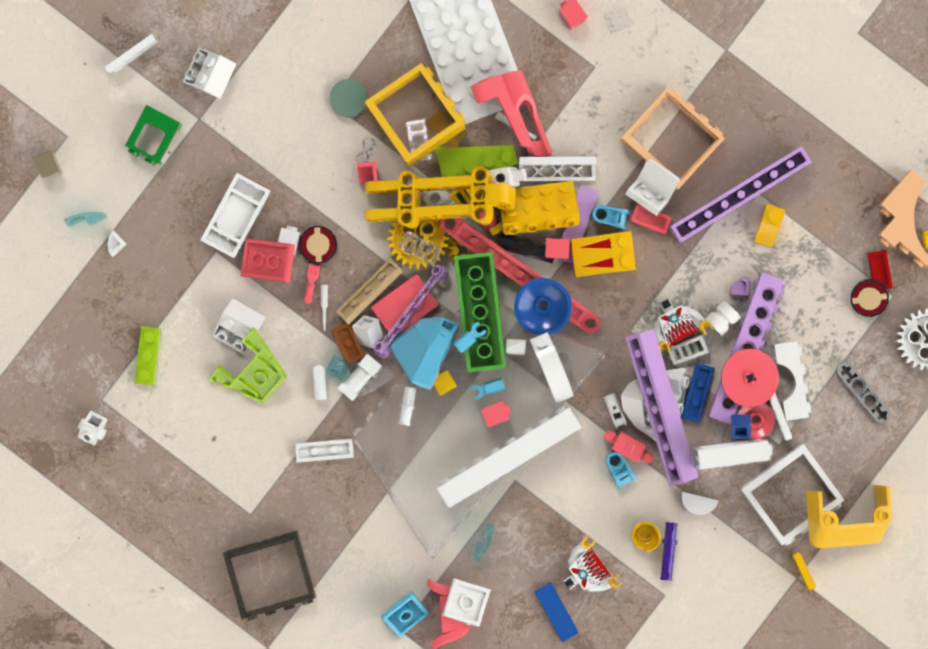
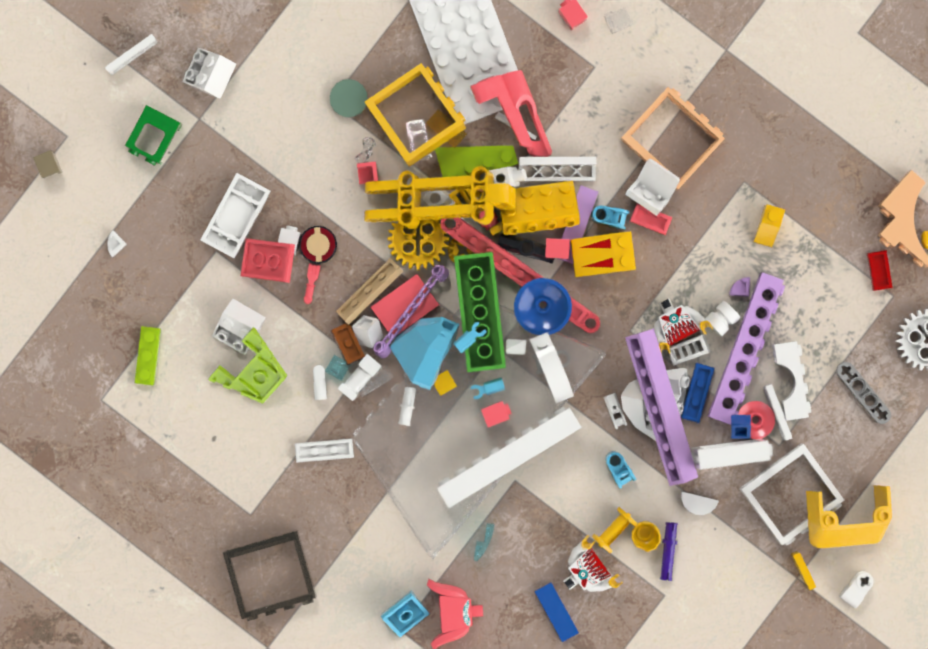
clear light blue slope [64,212,108,227] -> none
white brick [78,411,108,446] -> none
white piece [321,285,328,331] -> none
clear slope [398,230,443,267] -> none
white tile [442,578,491,627] -> none
coral piece [603,430,654,463] -> none
lavender brick [669,146,812,244] -> none
coral piece [721,349,779,407] -> none
tile [850,279,889,317] -> none
none -> yellow hose [591,507,638,553]
none -> white piece [839,571,874,608]

